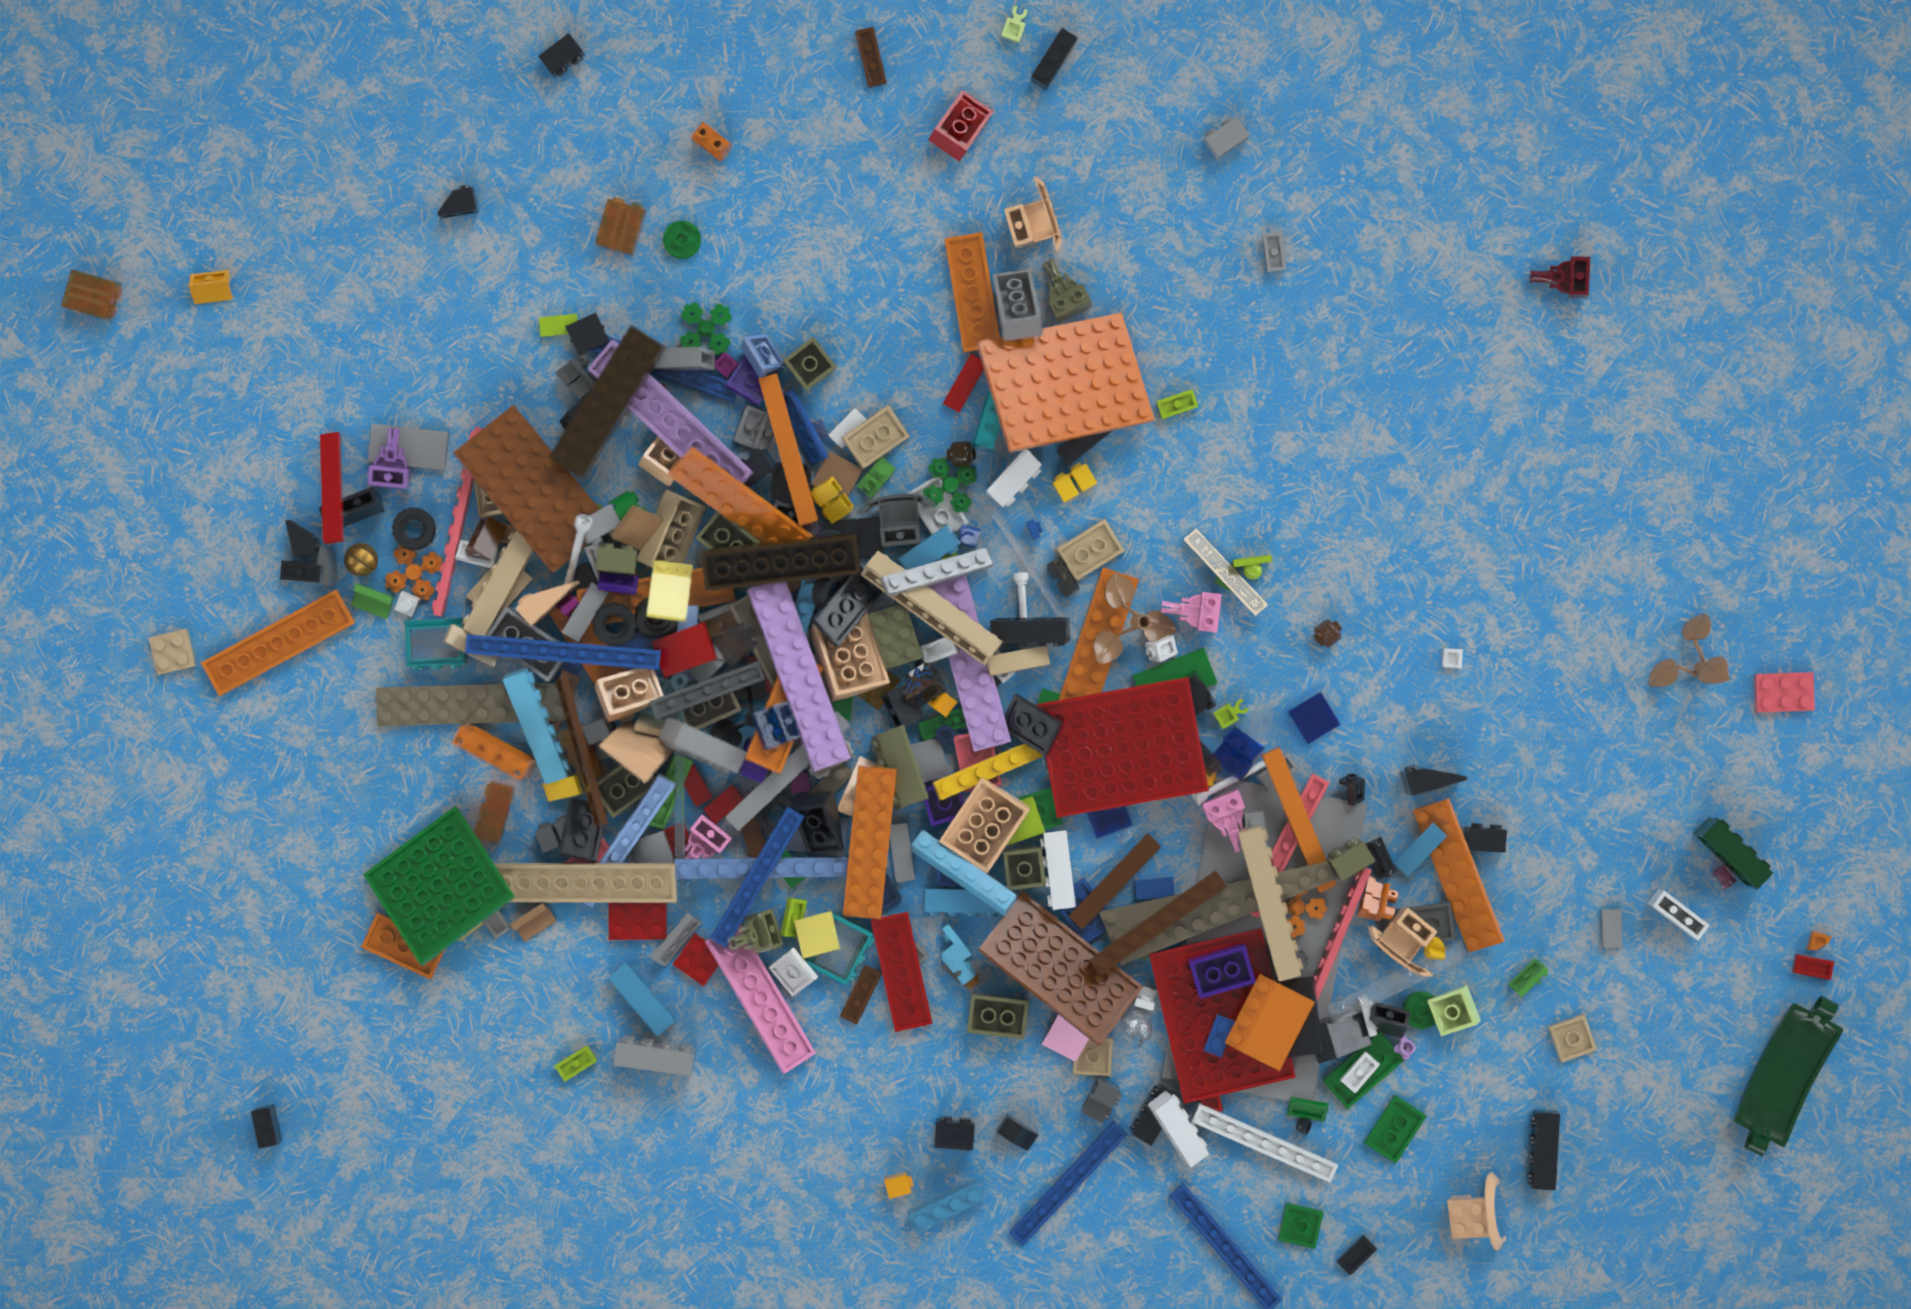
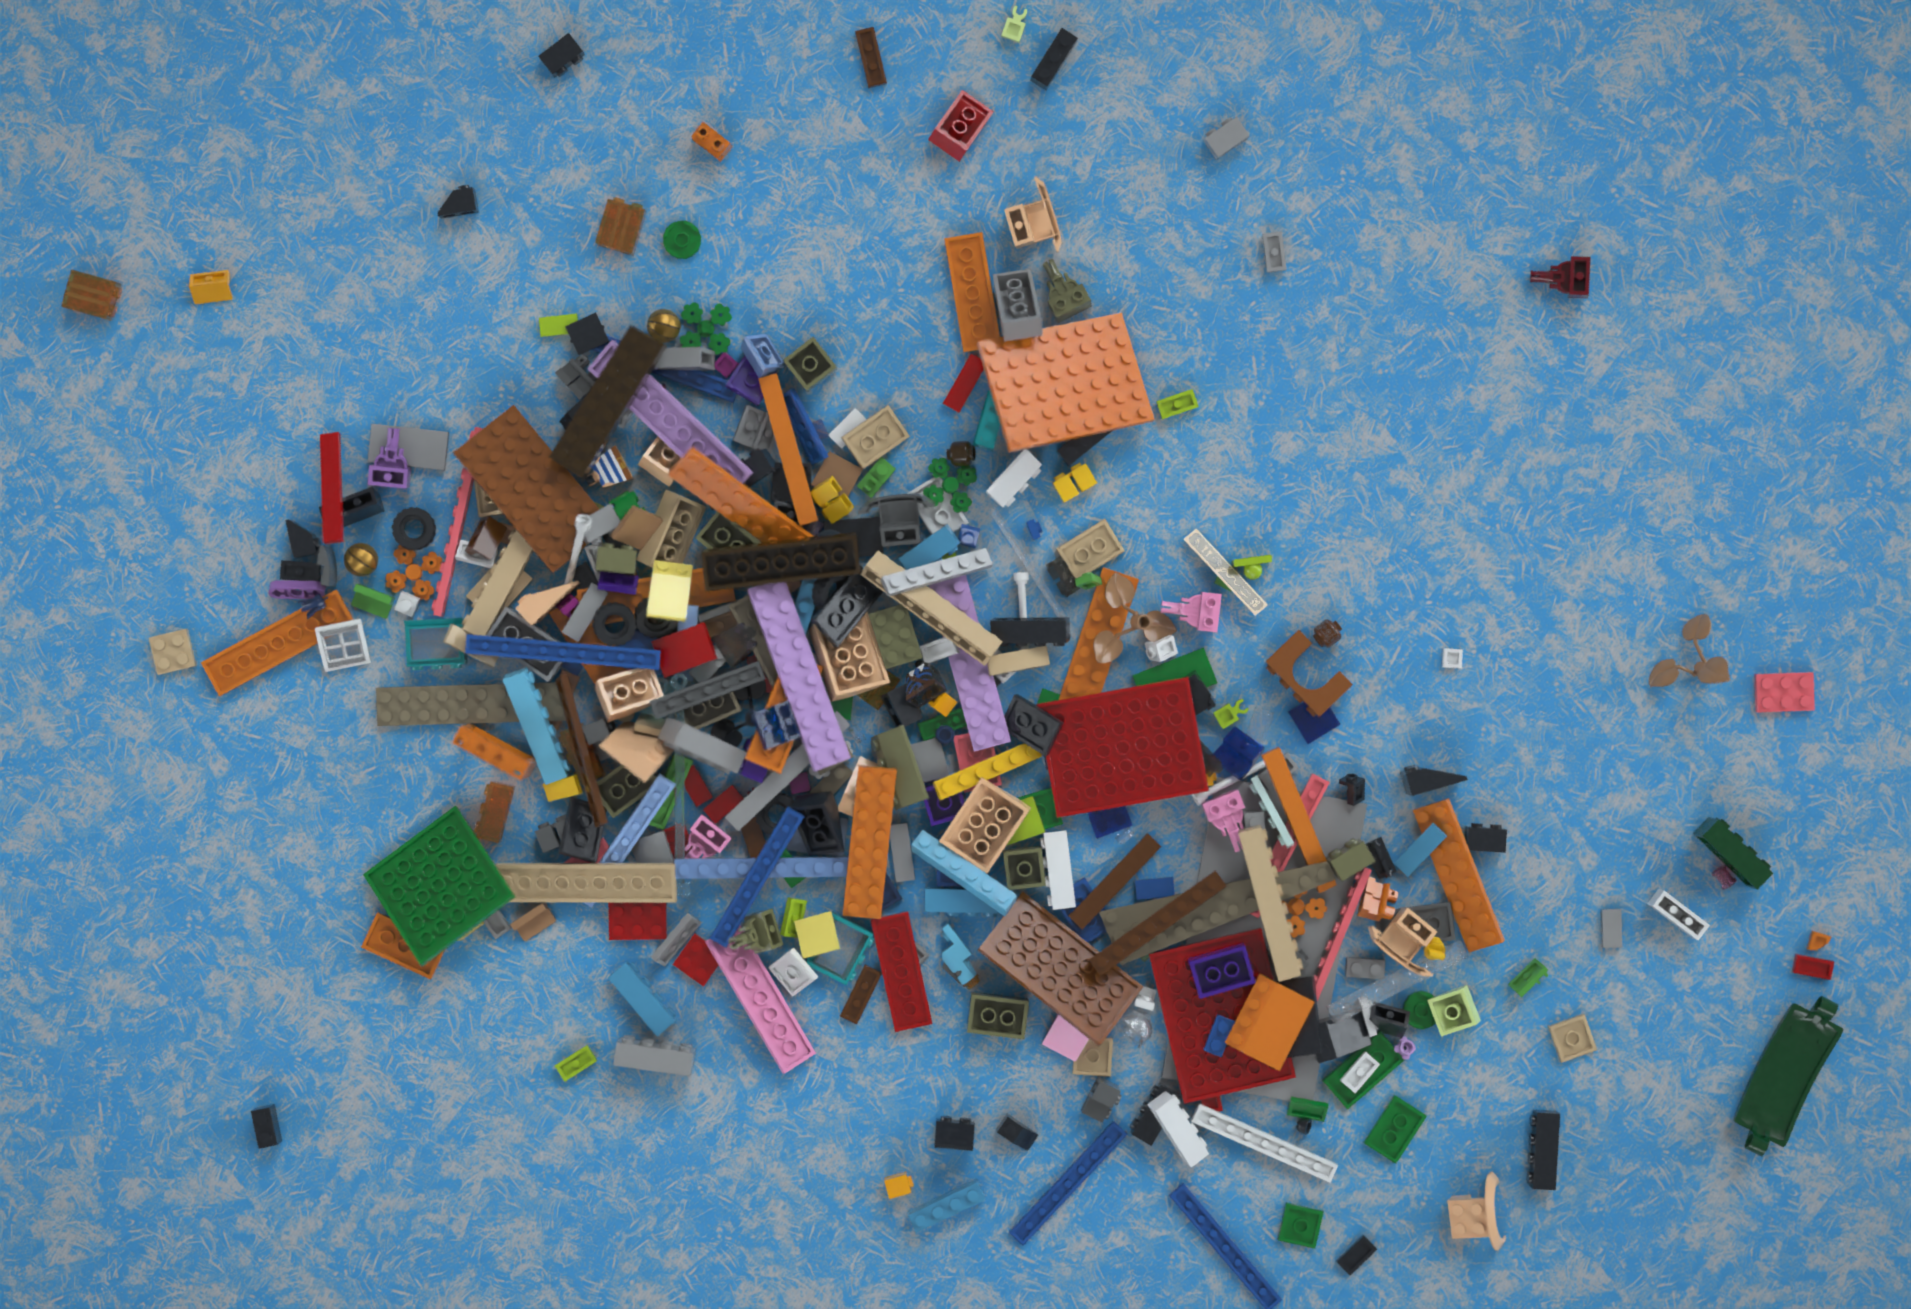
none -> medium lavender beam [268,581,326,599]
none -> dark blue piece [298,593,328,620]
none -> clear piece [315,618,371,672]
none -> torso [585,446,634,489]
none -> pearl gold piece [647,309,681,343]
none -> bright green plate [1075,572,1102,590]
none -> light aqua plate [1249,776,1294,849]
none -> dark orange arch [1265,630,1353,718]
none -> light grey plate [1345,957,1385,979]

